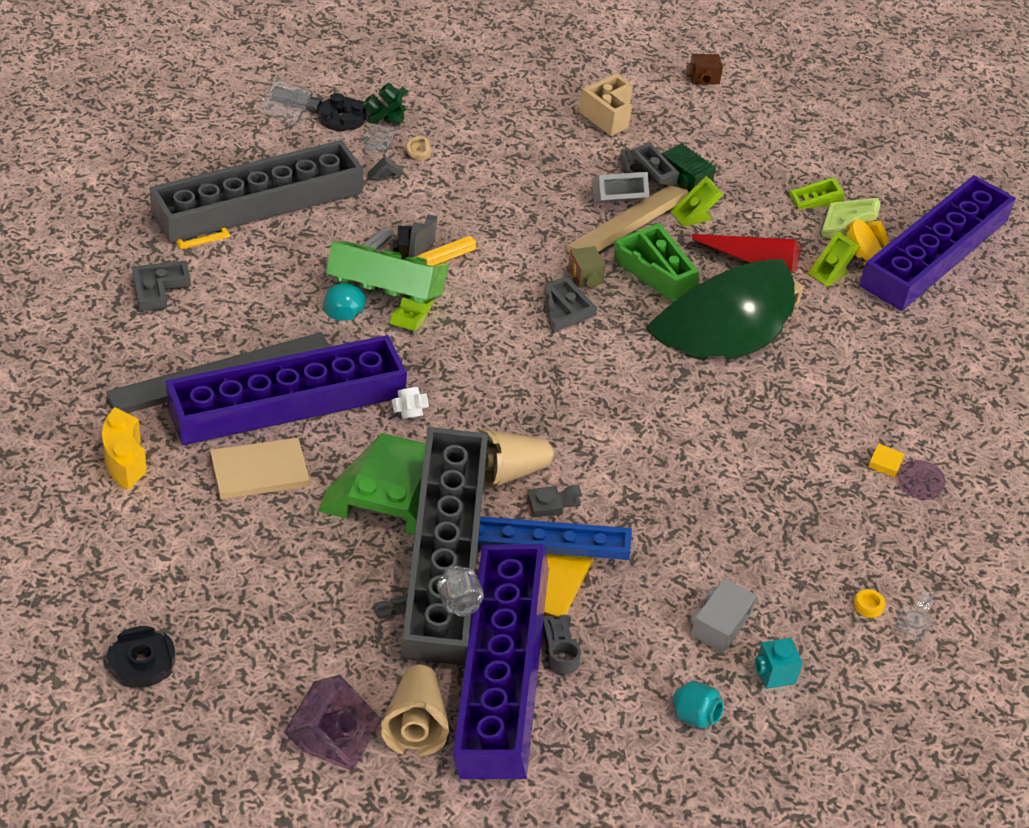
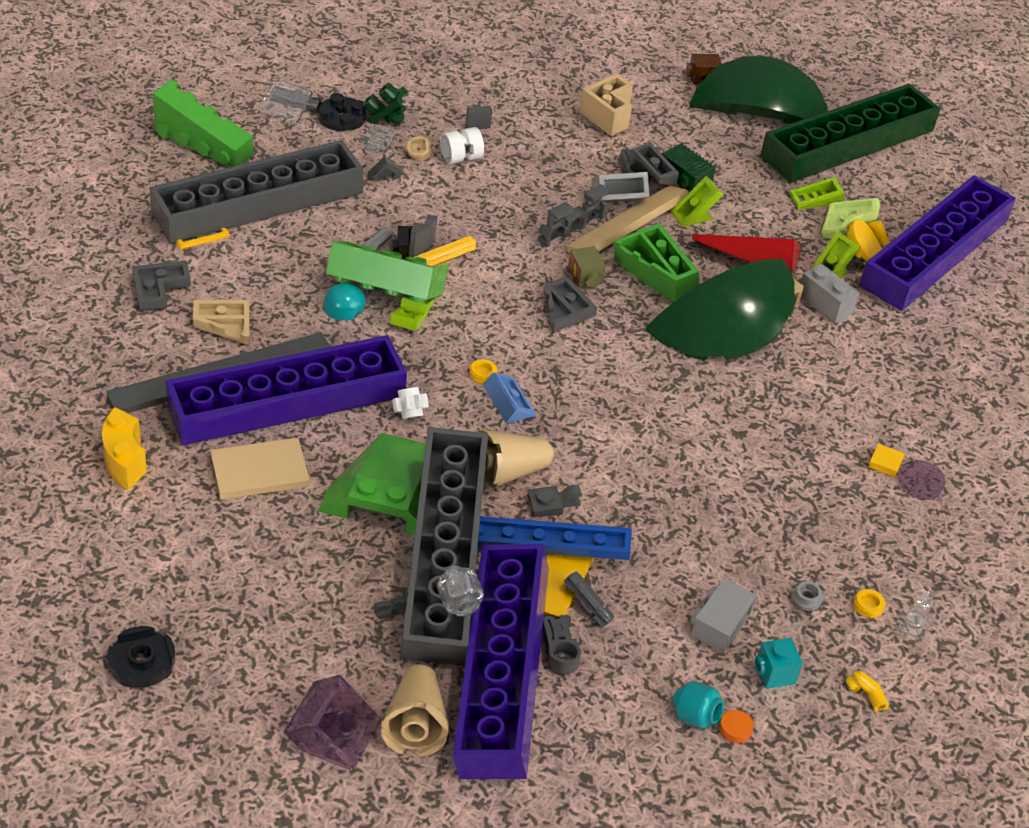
none -> bright green wedge [153,79,254,167]
none -> tan wing [193,300,250,344]
none -> white wheel [440,127,484,165]
none -> dark grey tile [465,106,492,129]
none -> yellow tile [469,359,497,384]
none -> medium blue slope [483,373,536,423]
none -> dark grey piece [538,184,610,247]
none -> dark grey axle [564,571,614,627]
none -> dark green brick [690,56,828,124]
none -> orange tile [719,710,754,743]
none -> dark green brick [760,83,941,183]
none -> light grey plate [792,581,823,611]
none -> light grey brick [800,264,859,324]
none -> yellow arm [846,671,889,711]

